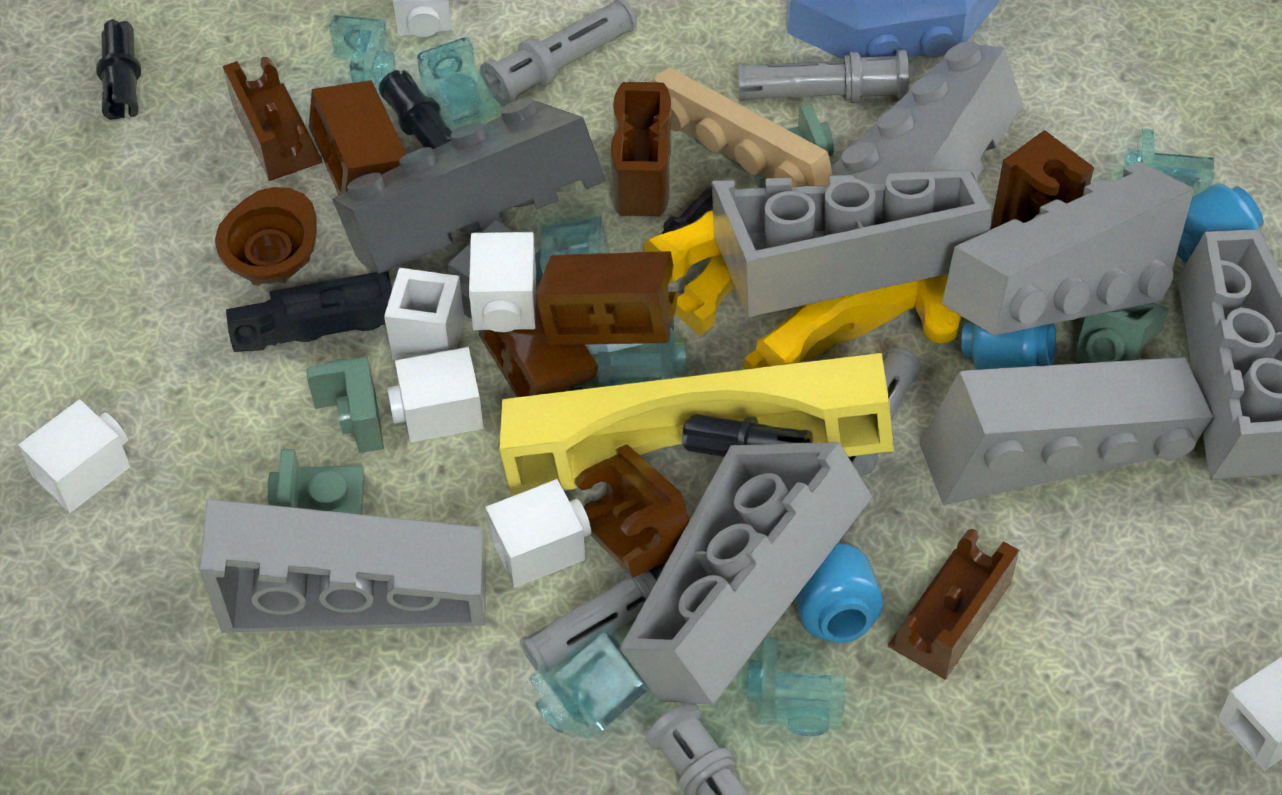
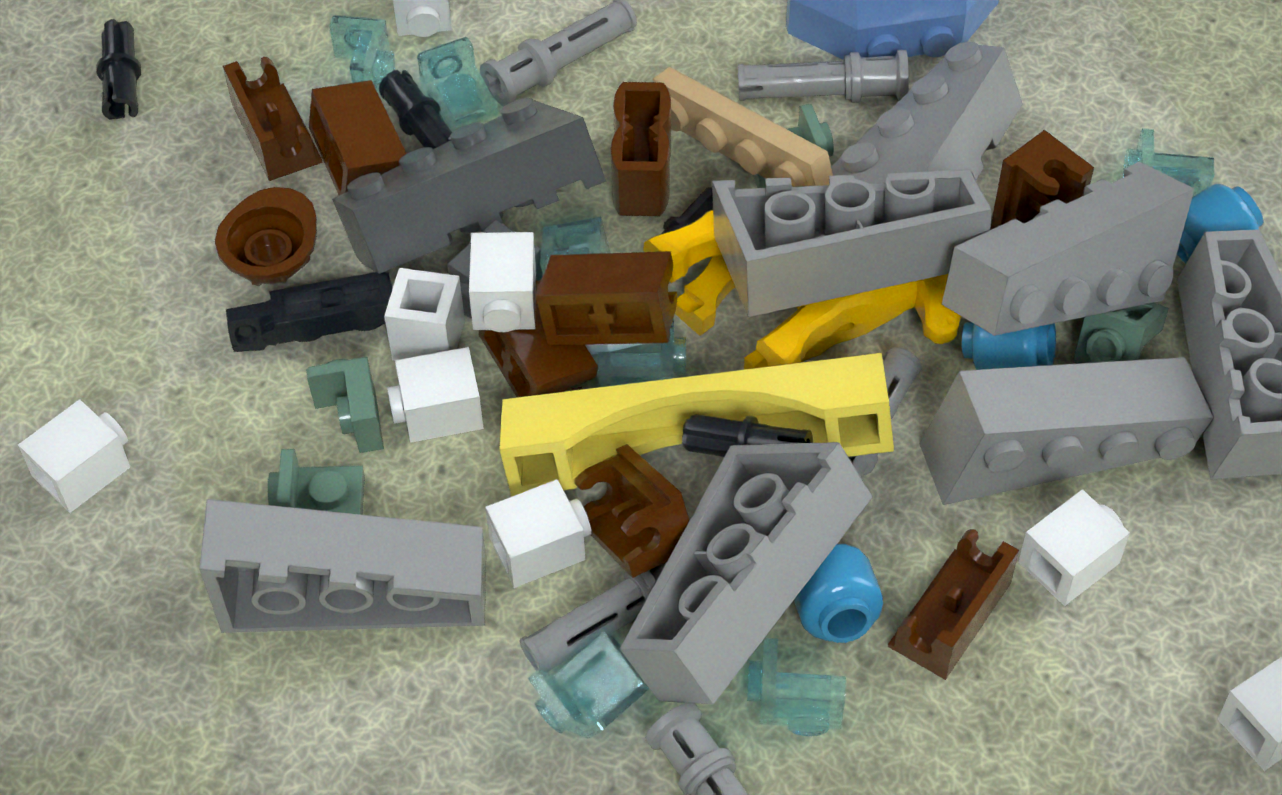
none -> white brick [1018,489,1130,606]

